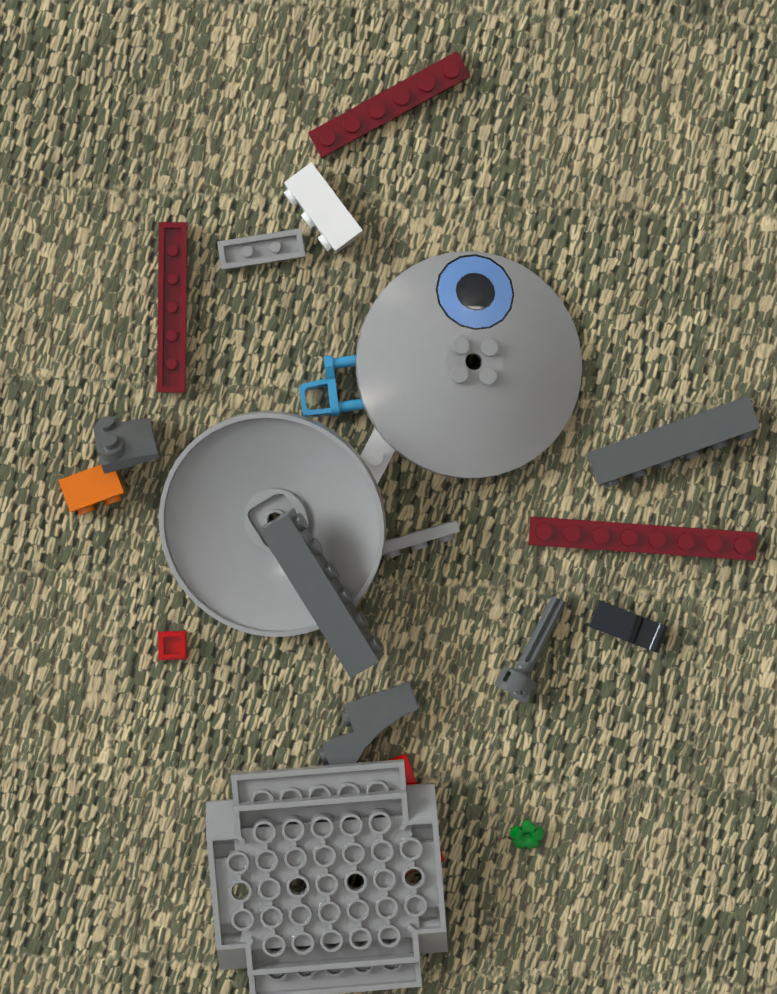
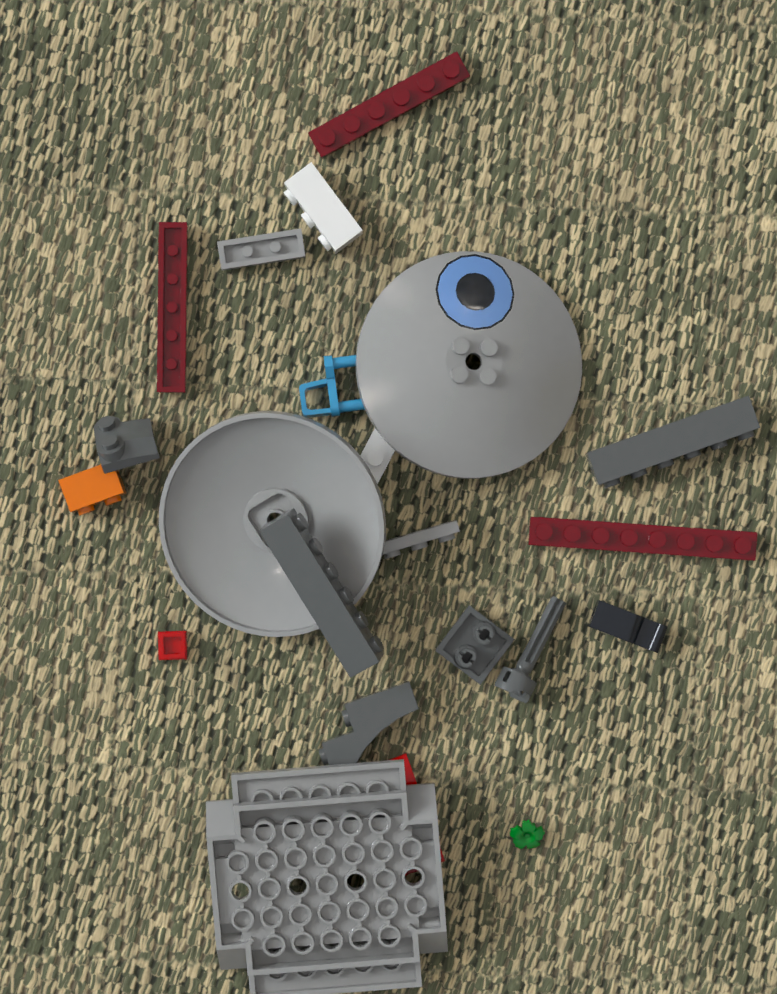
none -> dark grey plate [435,605,515,685]

